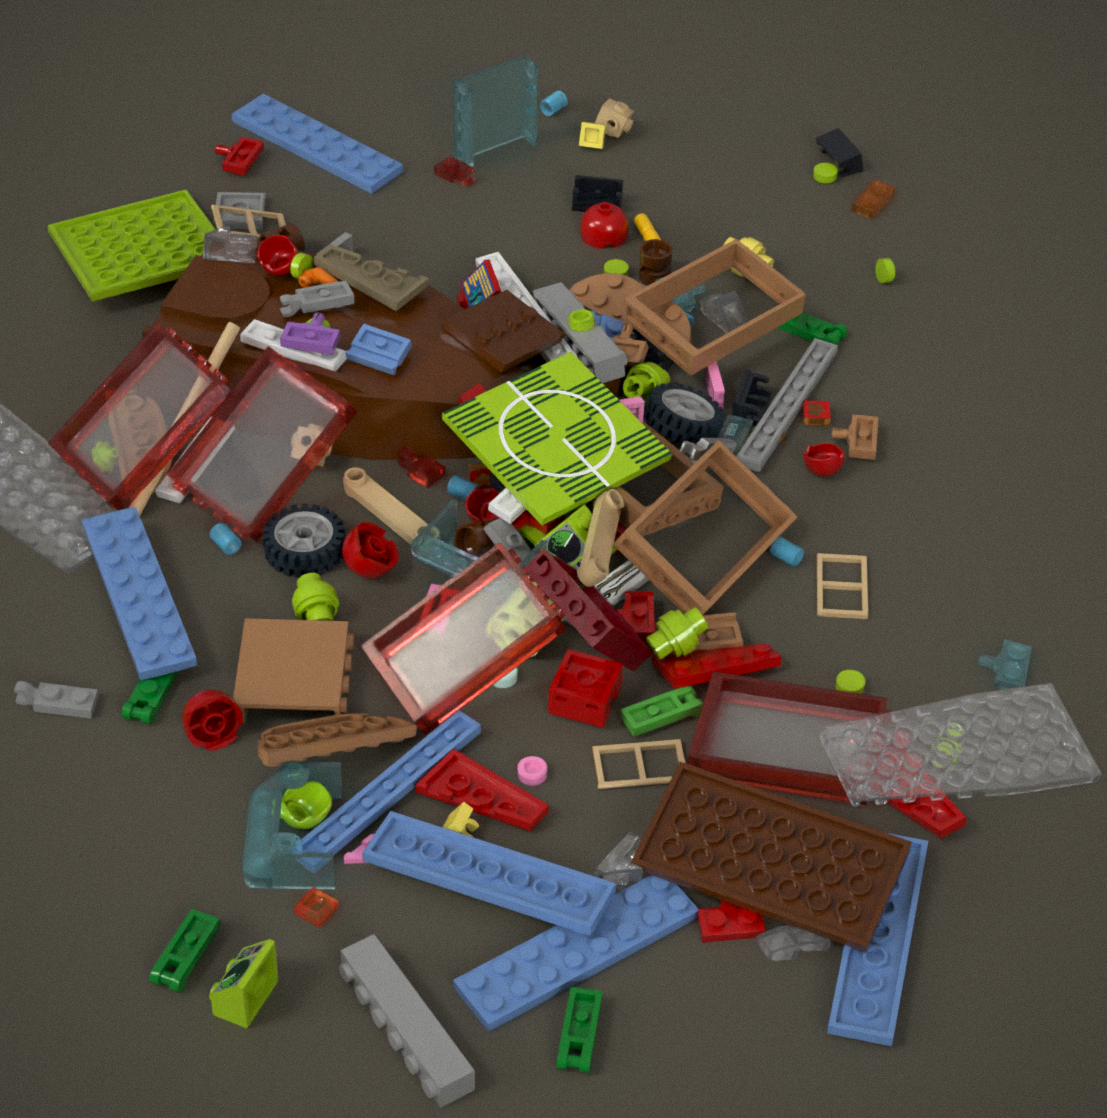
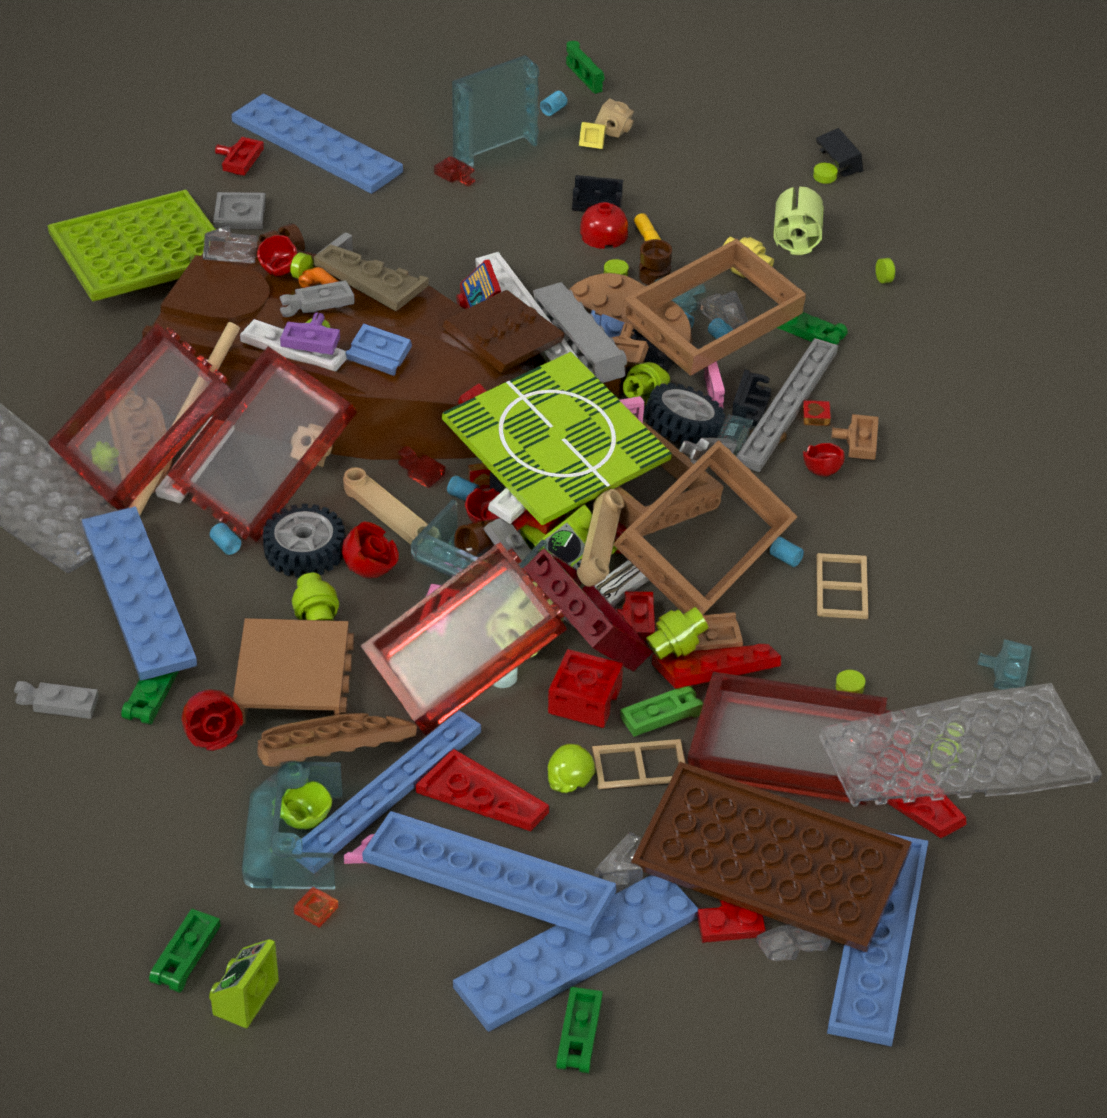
tan window [211,205,286,241] -> none
light grey brick [339,934,475,1108] -> none
light yellow tile [442,802,479,837] -> none
bright pink tile [517,756,547,786] -> none
lime tile [568,309,595,331] -> none
clear orange plate [851,180,895,219] -> none
none -> lime hair [547,744,595,793]
none -> green plate [566,40,604,94]
none -> medium azure piece [708,318,734,339]
none -> yellowish green cylinder [773,186,824,255]

